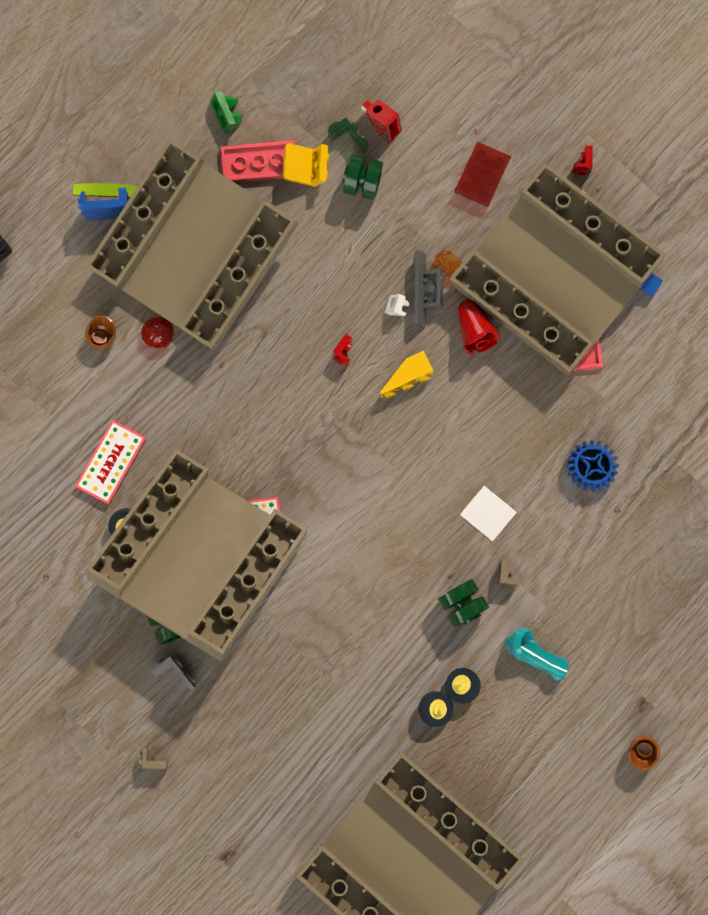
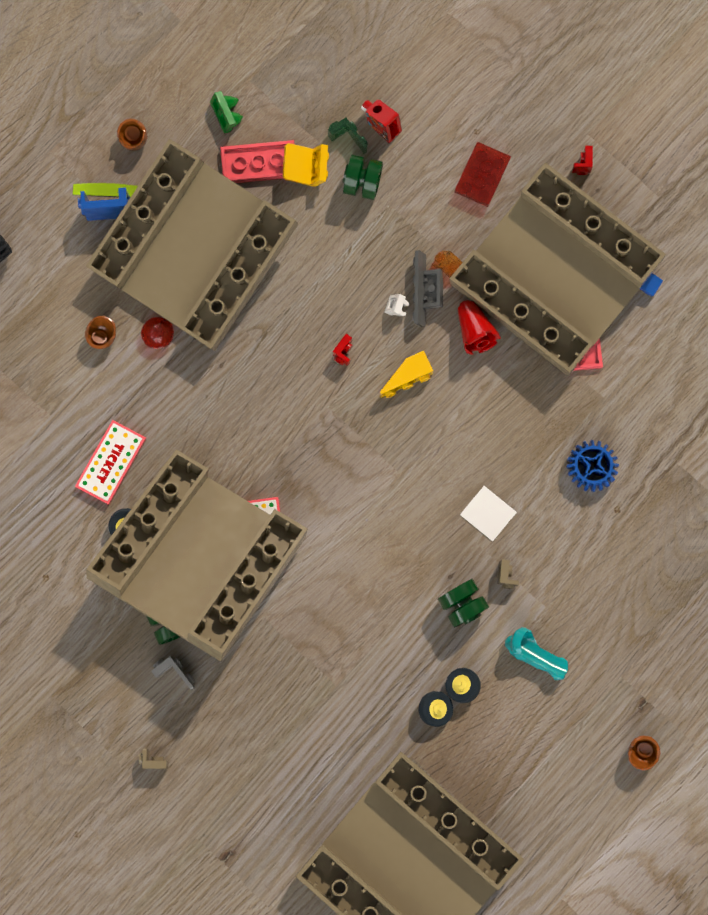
none -> dark orange hair [117,119,148,151]

